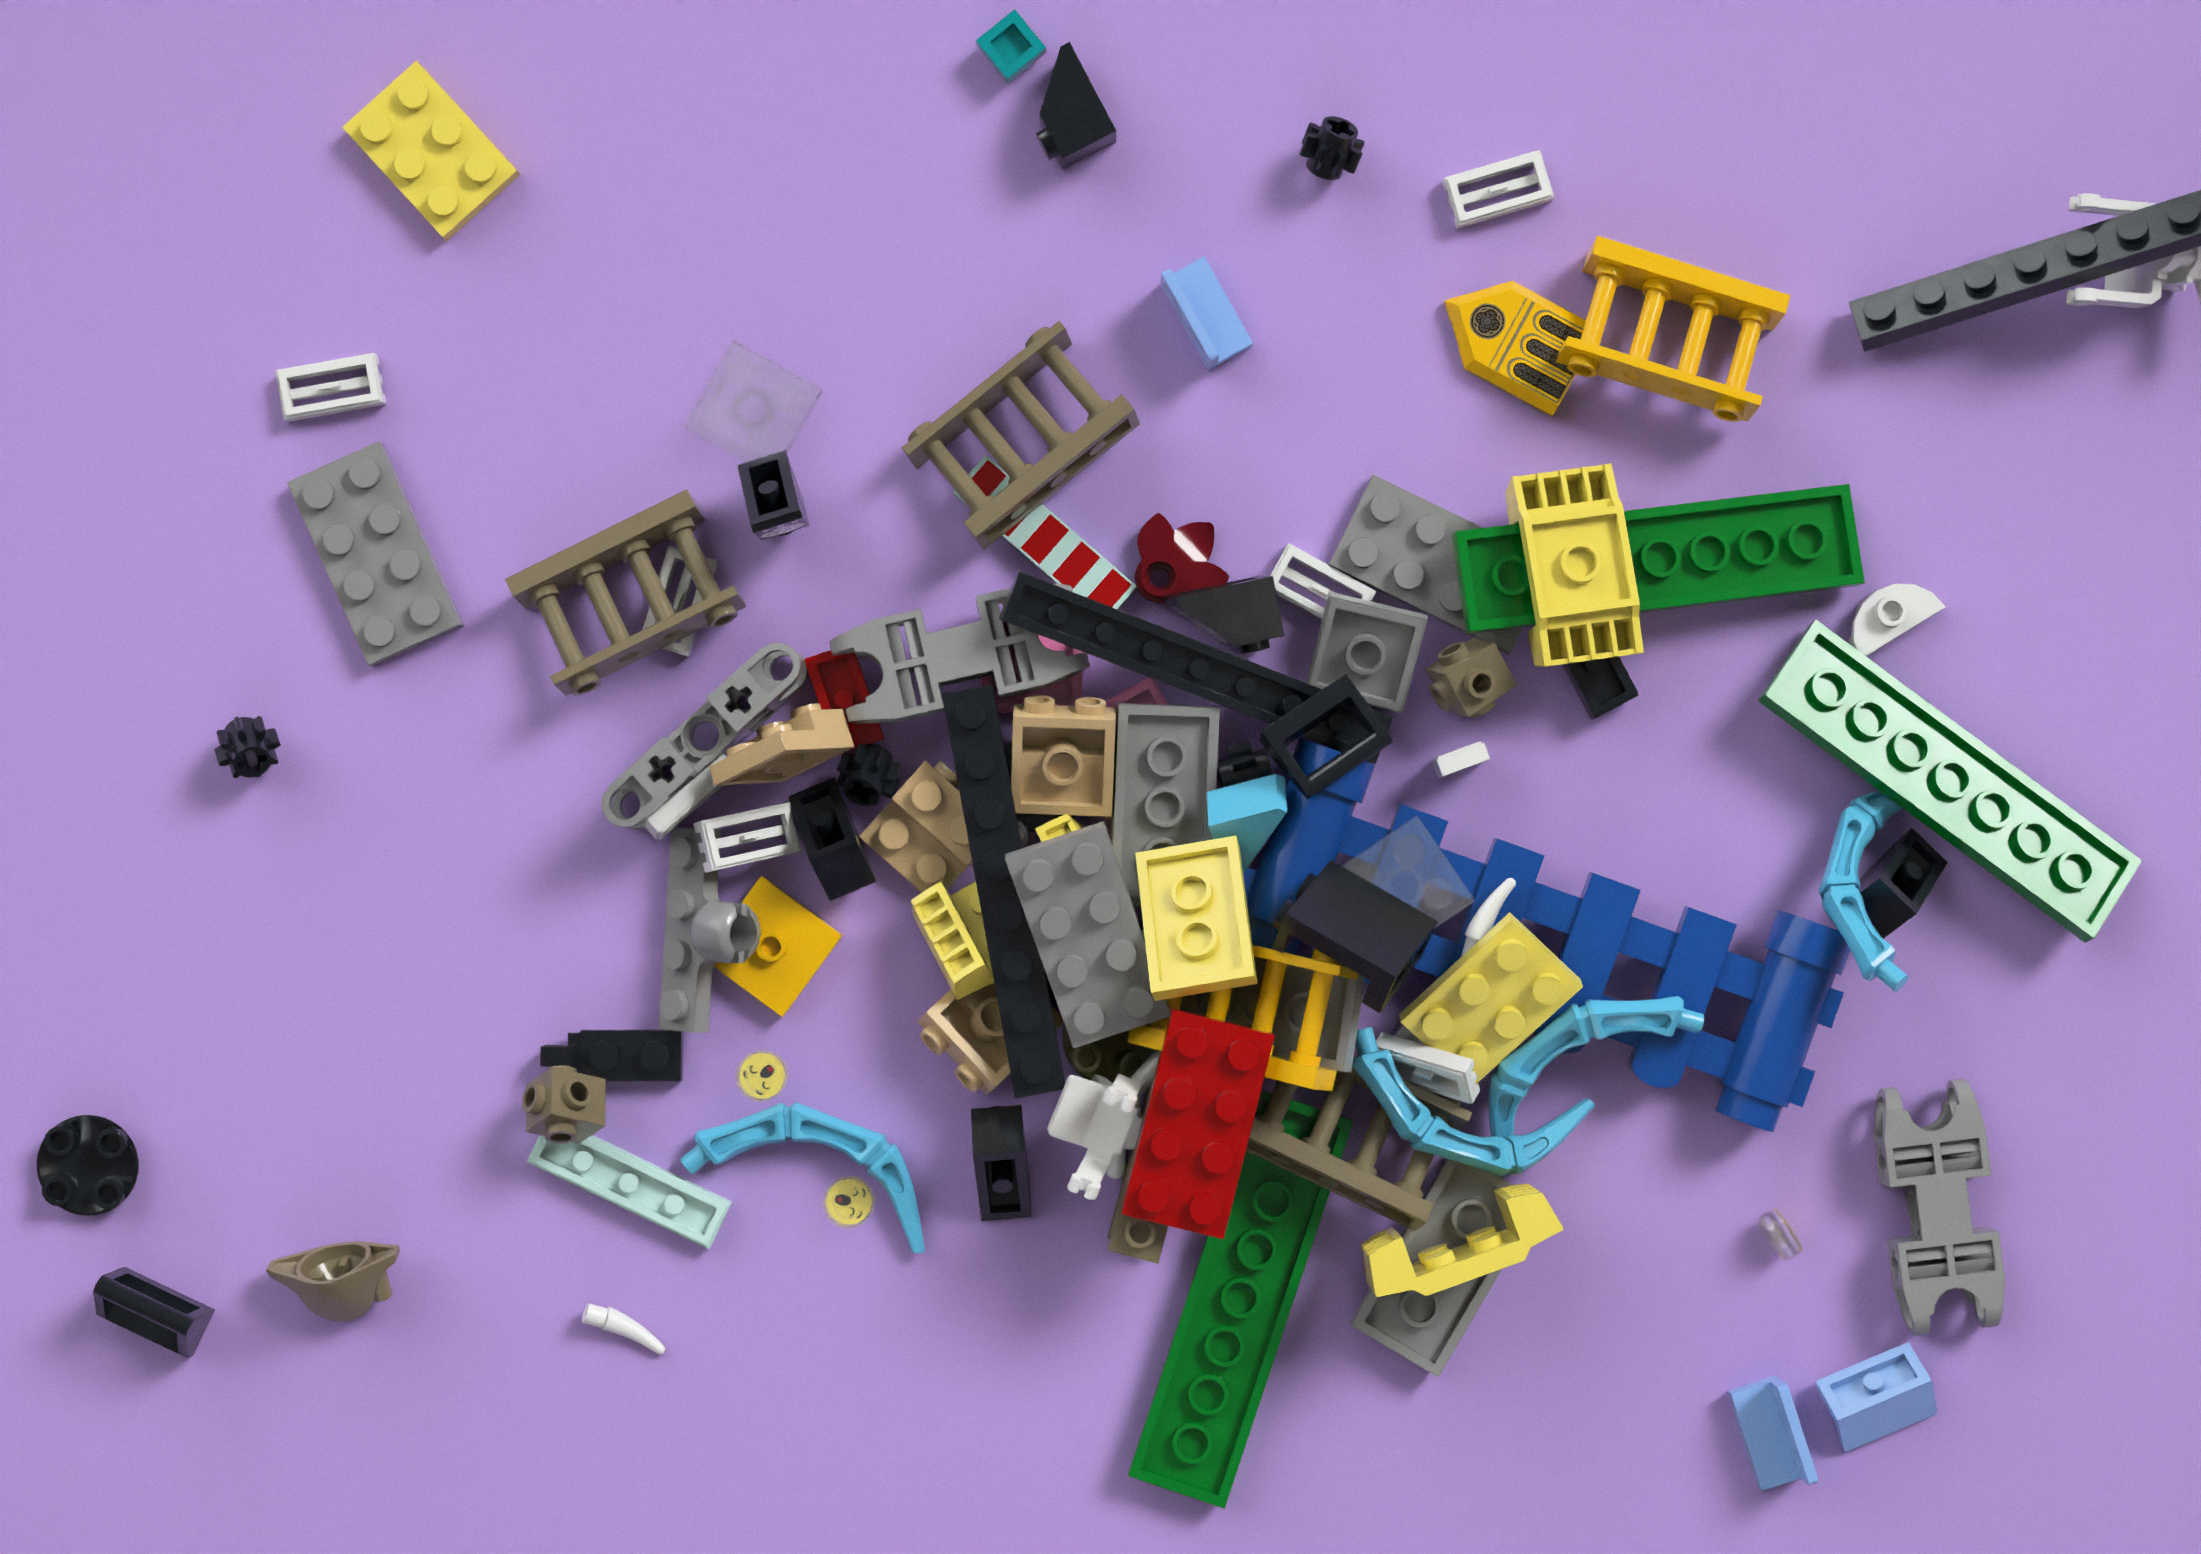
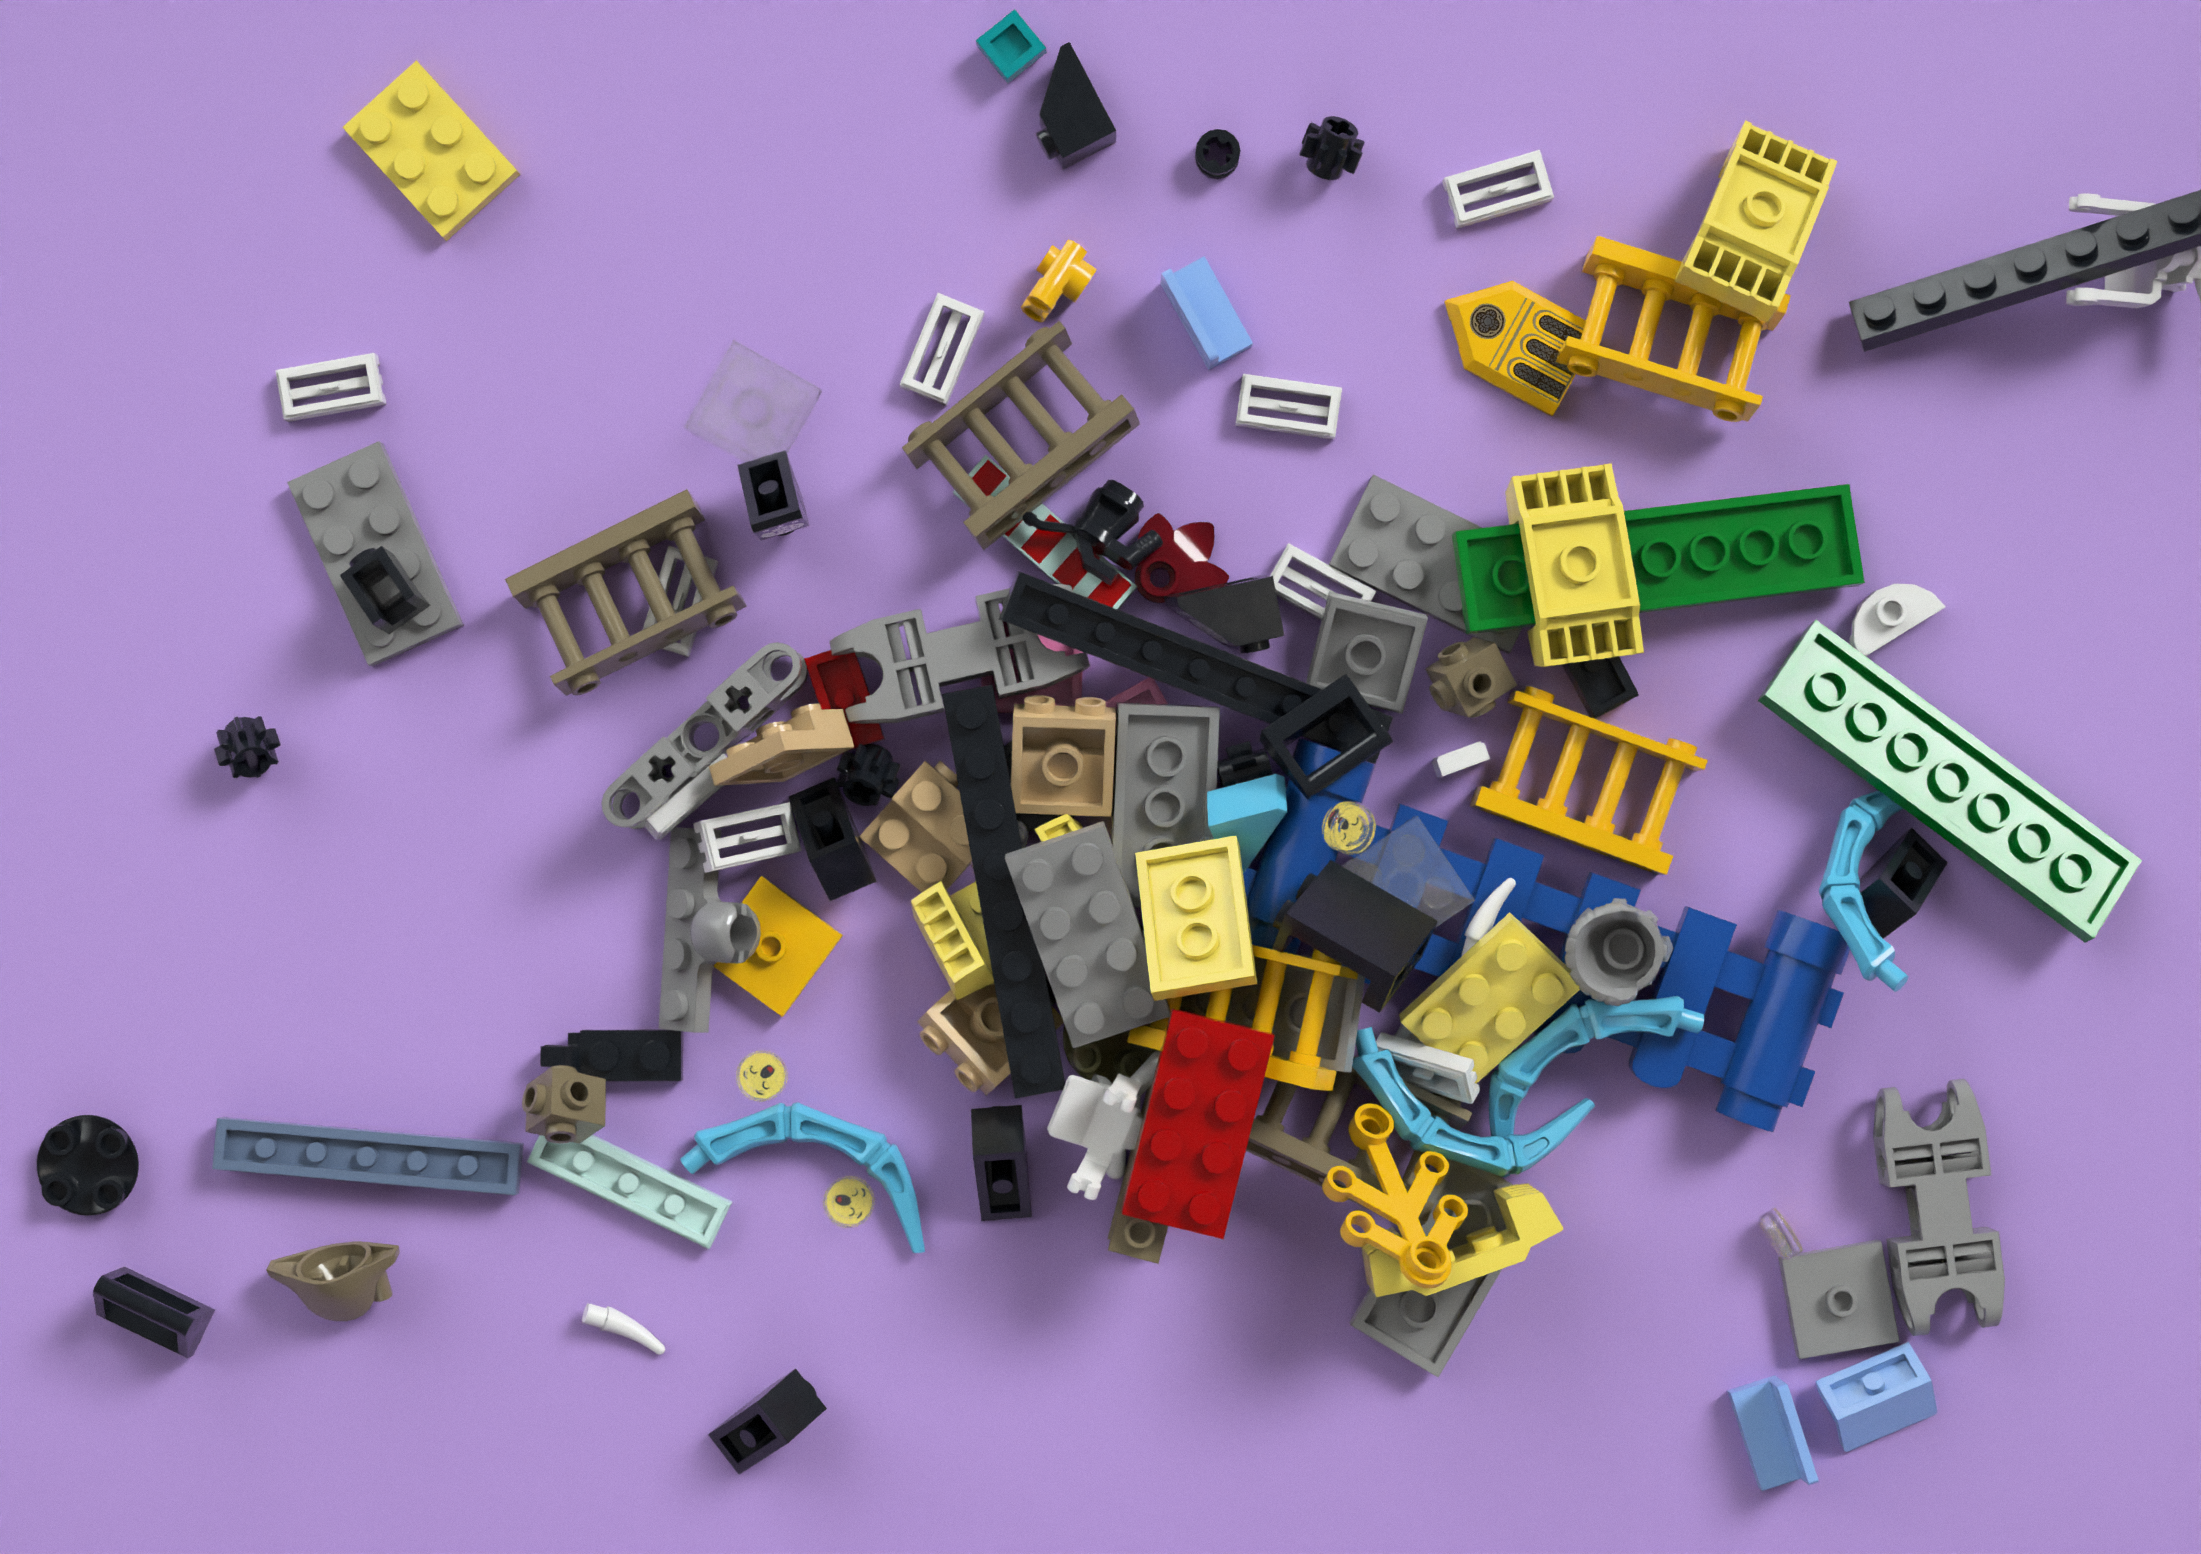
green plate [1128,1089,1353,1509] -> none
none -> sand blue plate [212,1117,524,1195]
none -> black window [340,546,430,634]
none -> black slope [708,1368,827,1474]
none -> white tile [900,293,985,406]
none -> yellow plate [1021,239,1097,323]
none -> black piece [1022,480,1163,586]
none -> black bush [1195,129,1241,179]
none -> white tile [1235,374,1342,440]
none -> clear tile [1322,801,1376,855]
none -> yellow plant [1322,1103,1468,1288]
none -> yellow fence [1470,686,1708,875]
none -> light grey hair [1565,898,1674,1006]
none -> light yellow plate [1675,120,1838,323]
none -> light grey plate [1778,1239,1900,1359]

